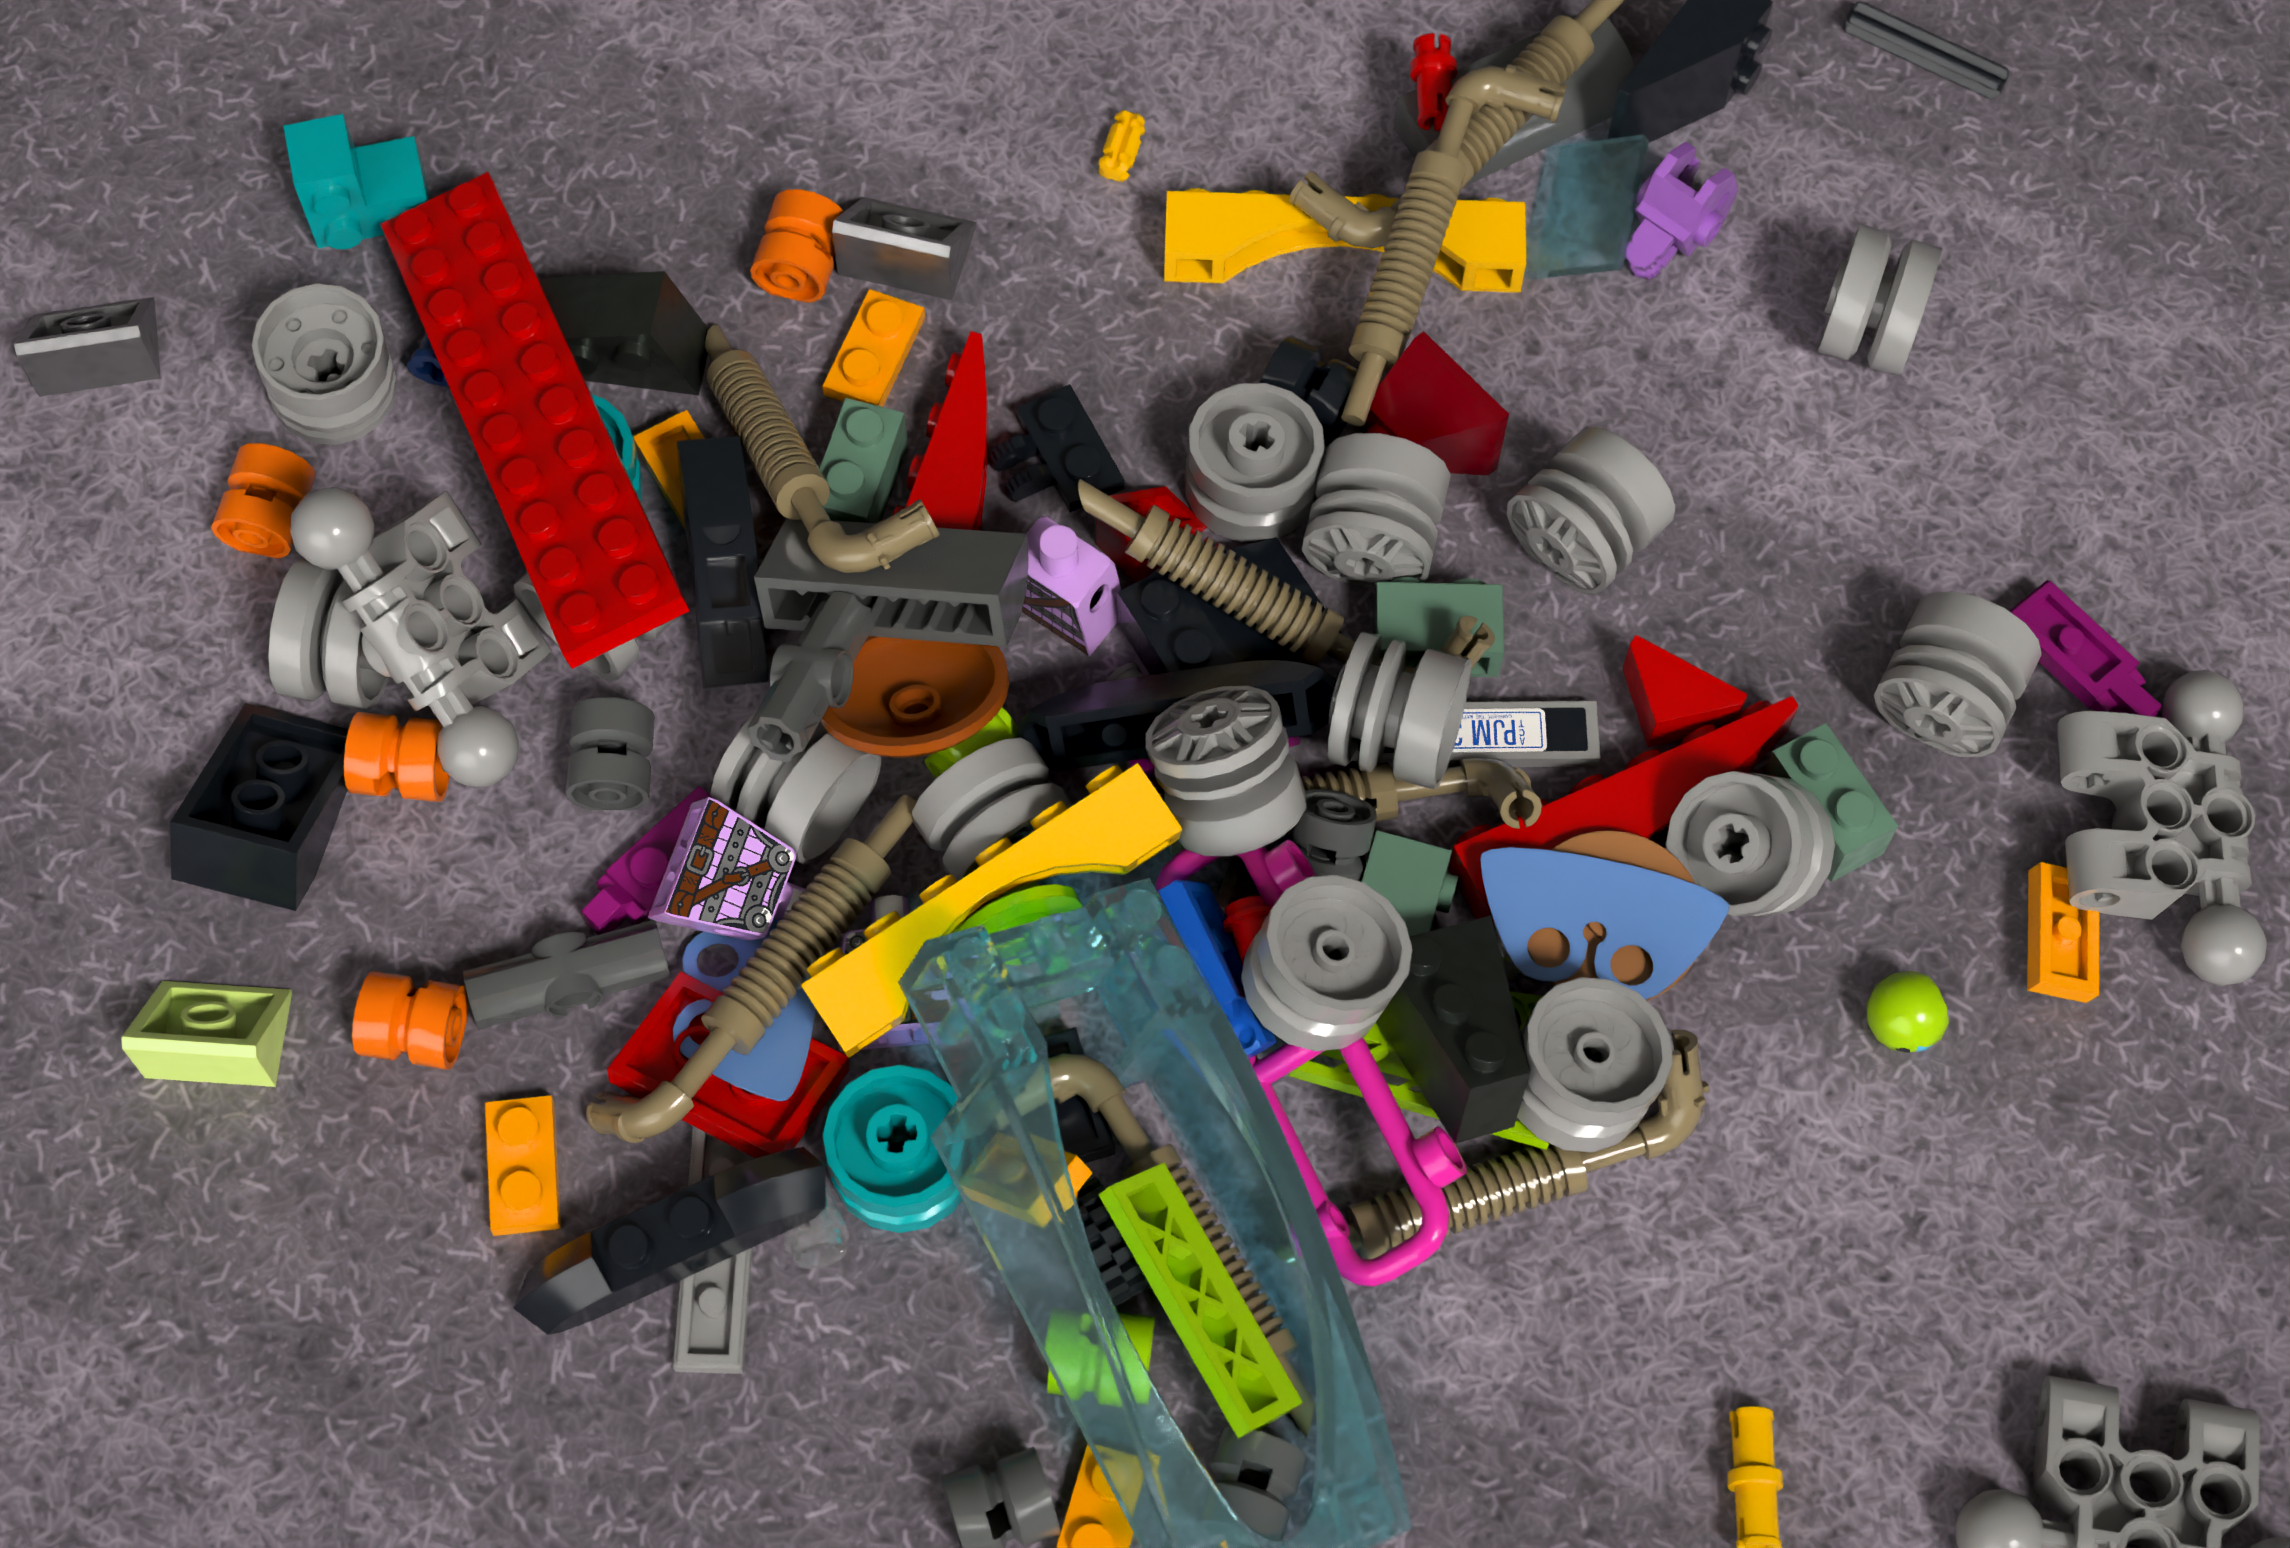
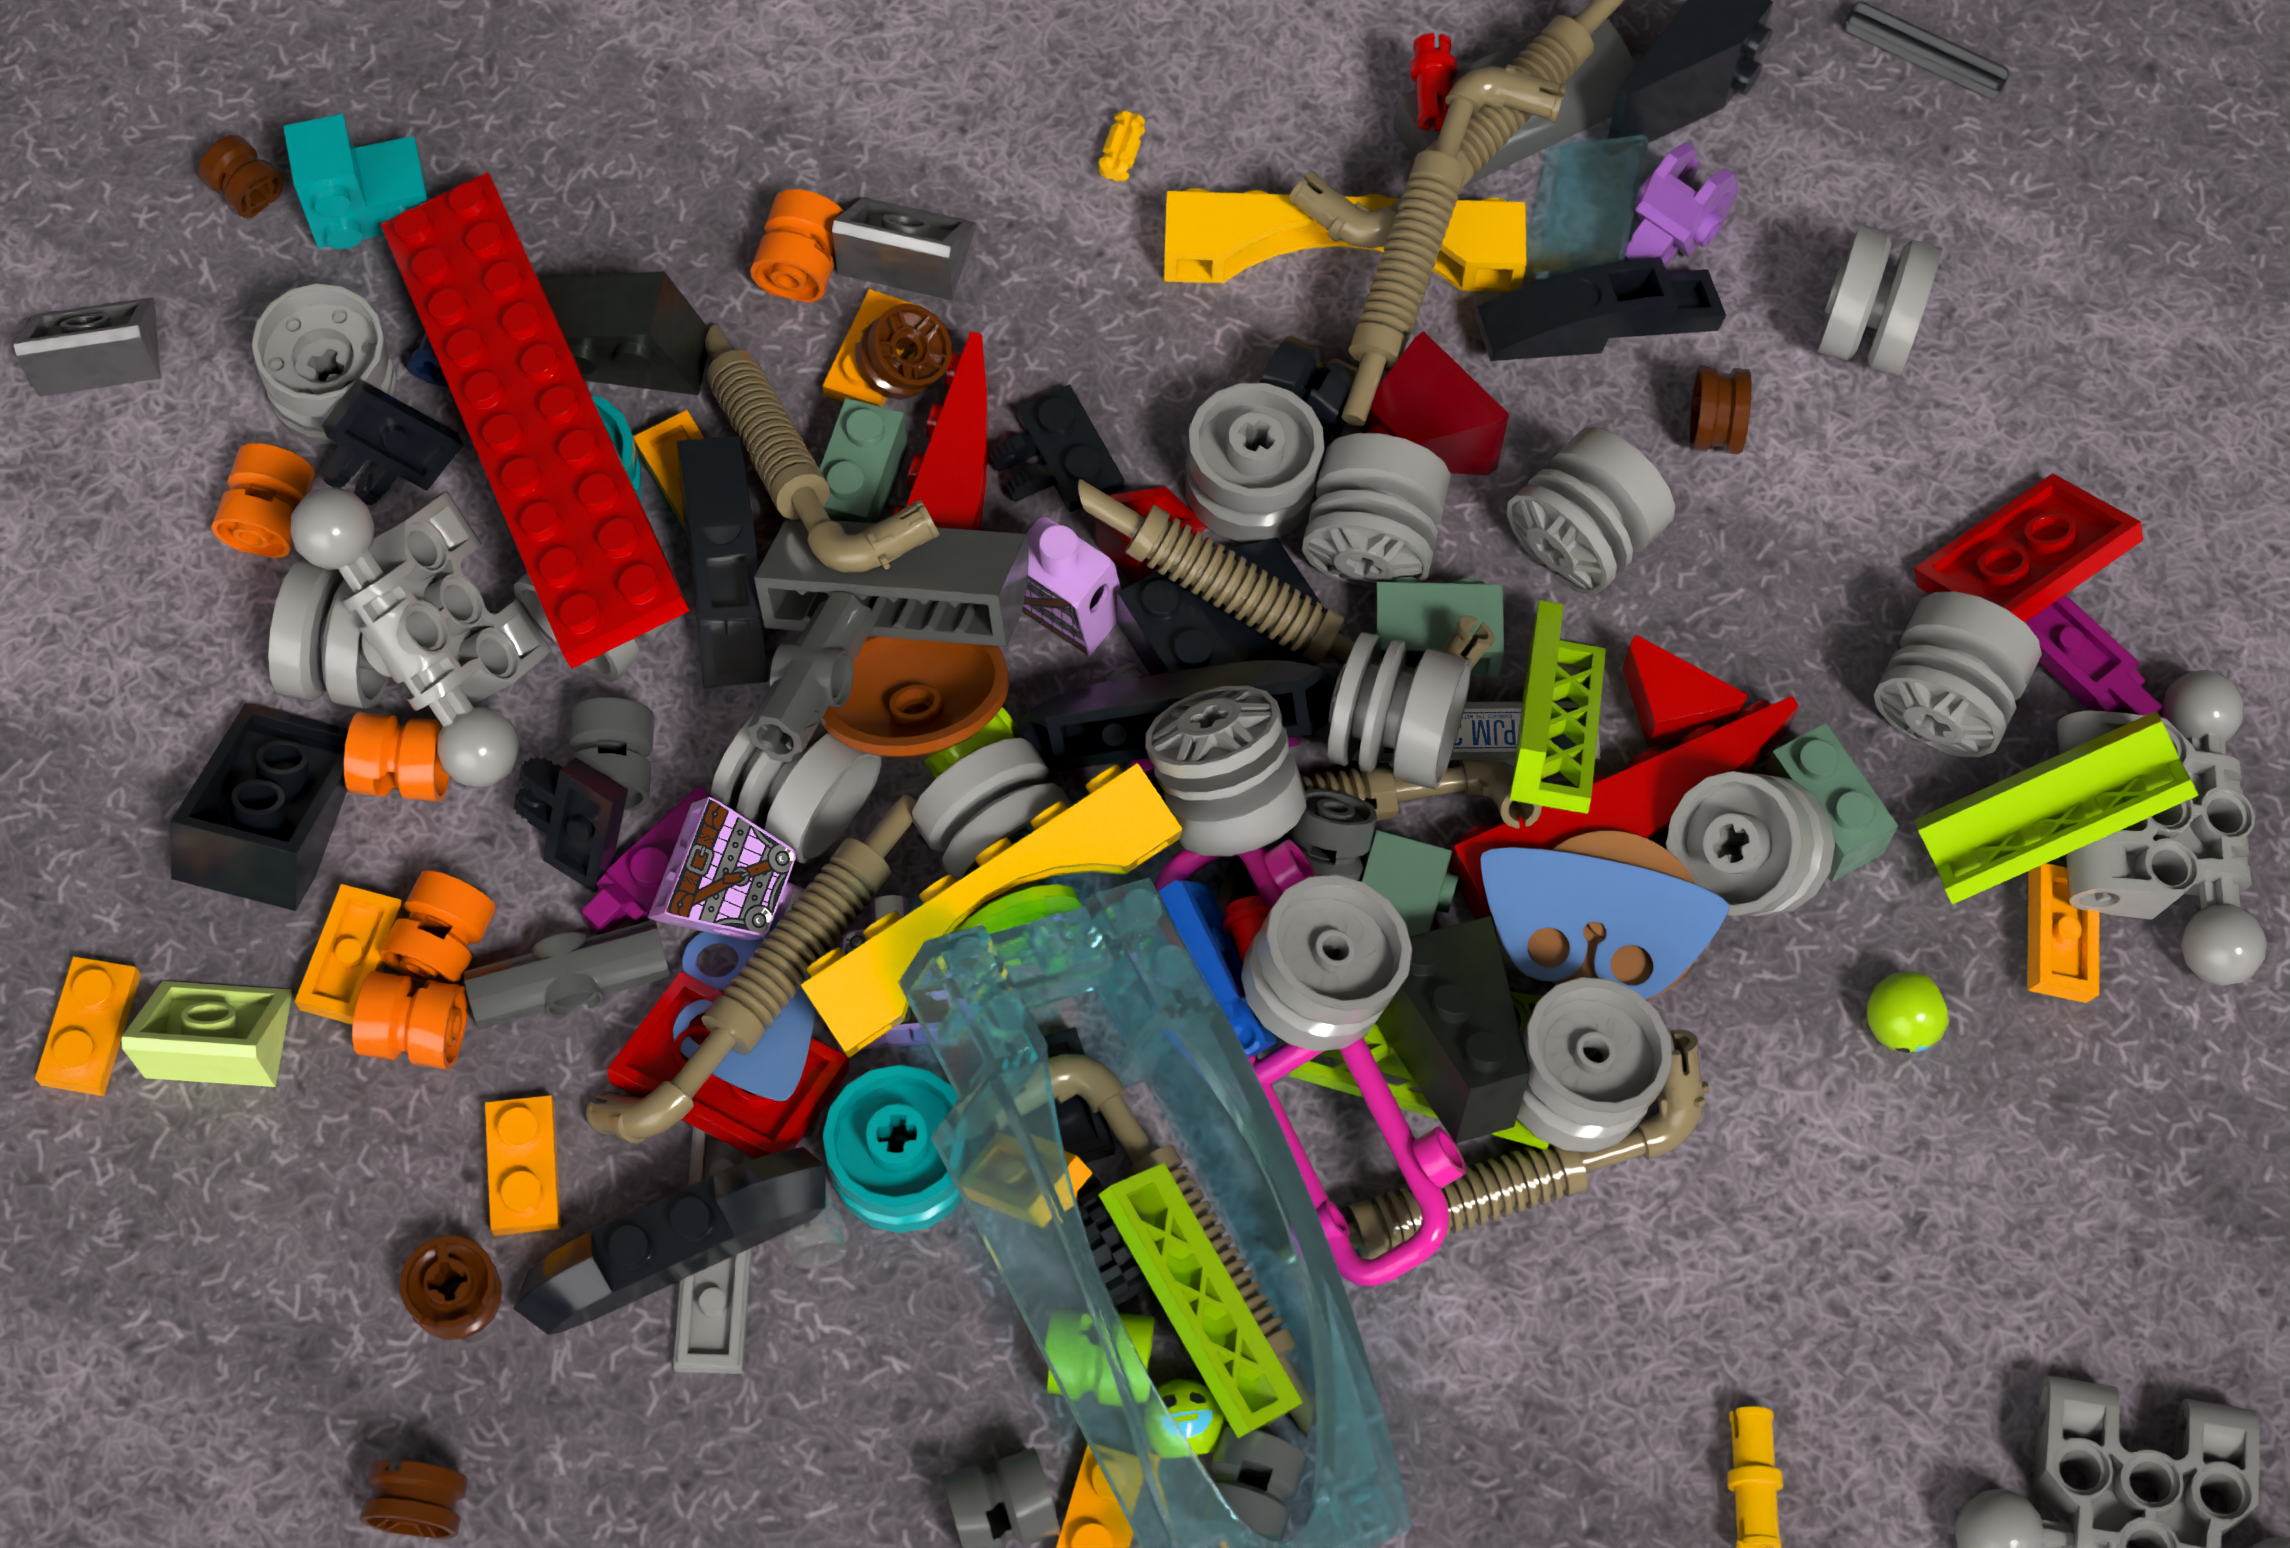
none -> light orange plate [35,956,141,1096]
none -> reddish brown wheel [198,135,284,218]
none -> light orange plate [294,884,406,1025]
none -> black hinge [322,378,463,506]
none -> reddish brown wheel [359,1460,468,1539]
none -> orange wheel [378,870,497,984]
none -> reddish brown wheel [400,1235,502,1340]
none -> black hinge [514,756,628,893]
none -> reddish brown wheel [855,303,952,400]
none -> lime piece [1138,1378,1226,1459]
none -> black slope [1474,257,1726,361]
none -> lime fence [1510,600,1606,814]
none -> reddish brown wheel [1689,365,1752,455]
none -> red plate [1914,473,2143,622]
none -> lime fence [1914,711,2199,905]

